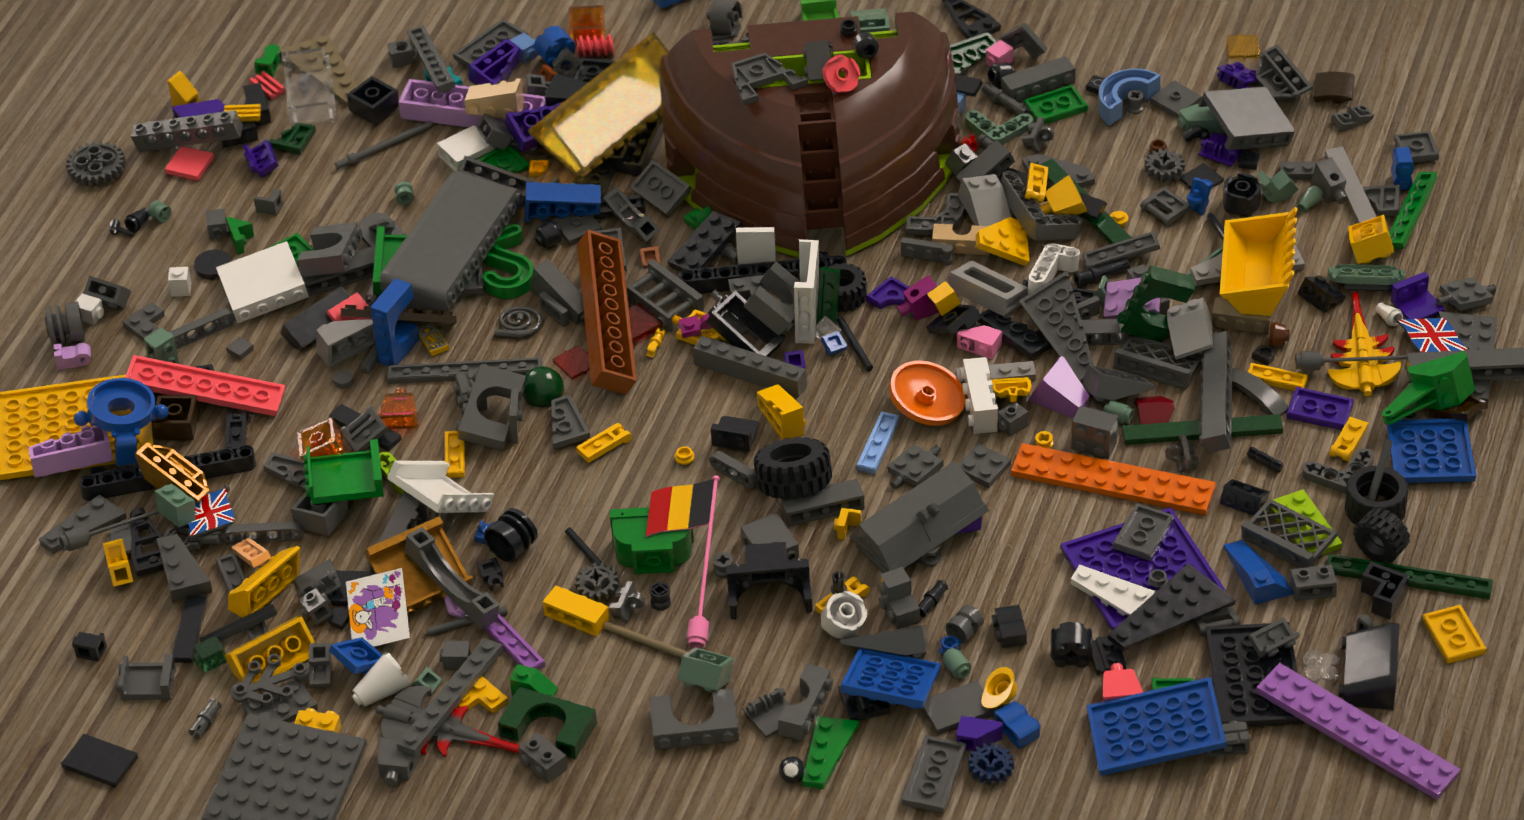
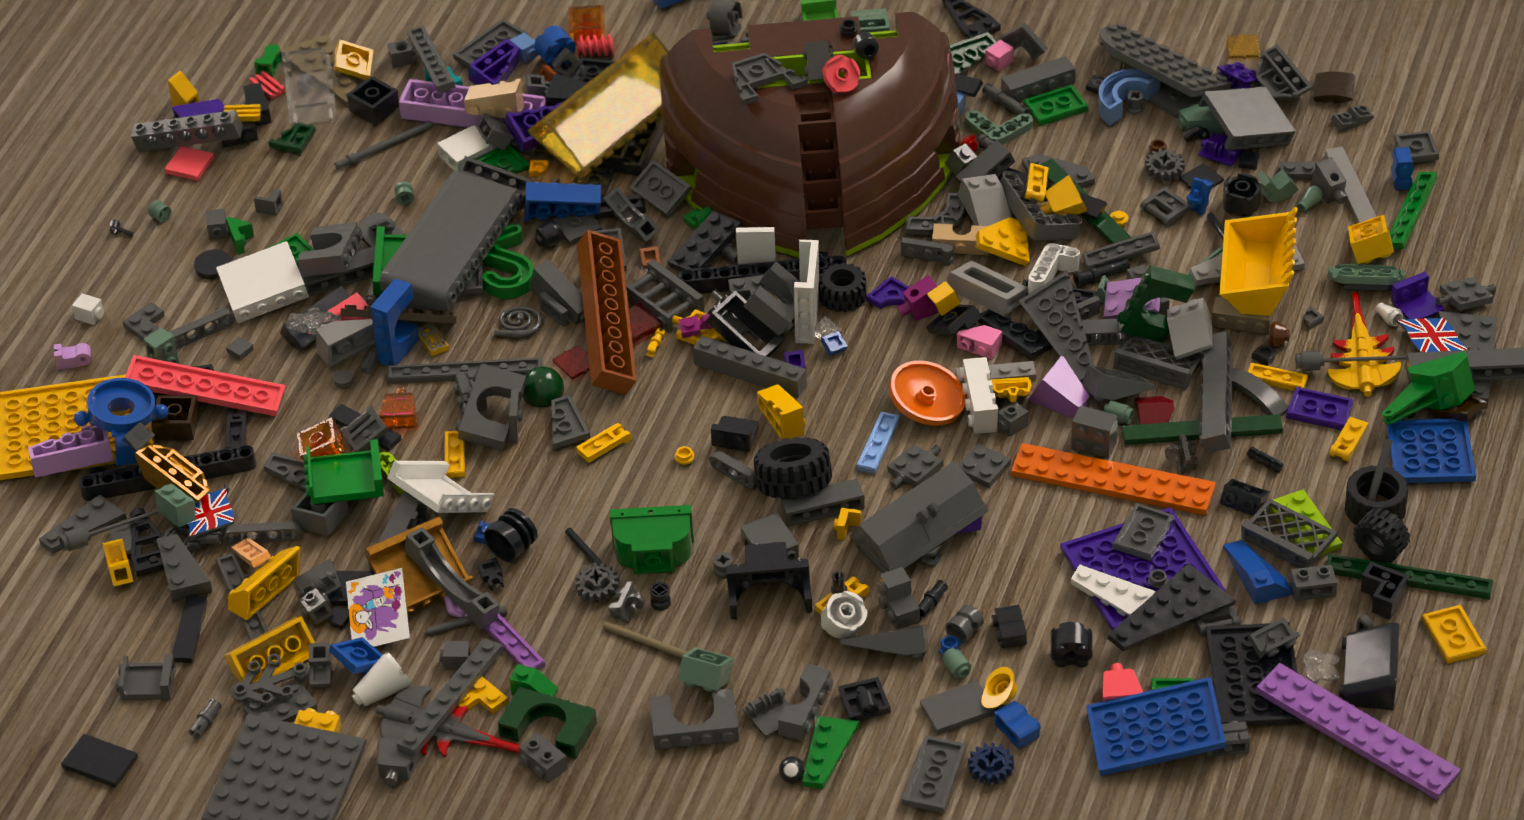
dark grey wheel [45,301,85,346] -> none
dark grey gear [66,141,126,186] -> none
black brick [72,632,107,662] -> none
dark grey brick [83,276,131,309] -> none
black cone [124,208,150,231] -> none
white brick [168,267,191,297] -> none
clear green brick [193,636,227,672] -> none
black axle [200,604,277,649] -> none
dark purple bracket [243,139,279,178] -> none
sand green slope [411,667,443,695] -> none
yellow brick [543,585,609,637] -> none
flag [646,475,720,648] -> none
dark green plate [816,267,840,326] -> none
black bar [837,316,873,371] -> none
blue plate [840,647,941,709] -> none
dark purple slope [956,716,1003,752] -> none
black head [987,62,1015,87] -> none
dark grey hips [1022,117,1055,152] -> none
yellow bush [1035,431,1053,449] -> none
black plate [1091,636,1127,676] -> none
black bracket [1298,275,1346,312] -> none
dark grey beam [1302,449,1374,494] -> none
dark grey wing [1363,185,1400,216] -> none
none -> dark grey panel [123,422,155,452]
none -> clear plate [286,308,341,335]
none -> yellow plate [333,40,373,80]
none -> dark grey plate [1098,23,1232,97]
none -> dark grey tile [1304,307,1324,330]

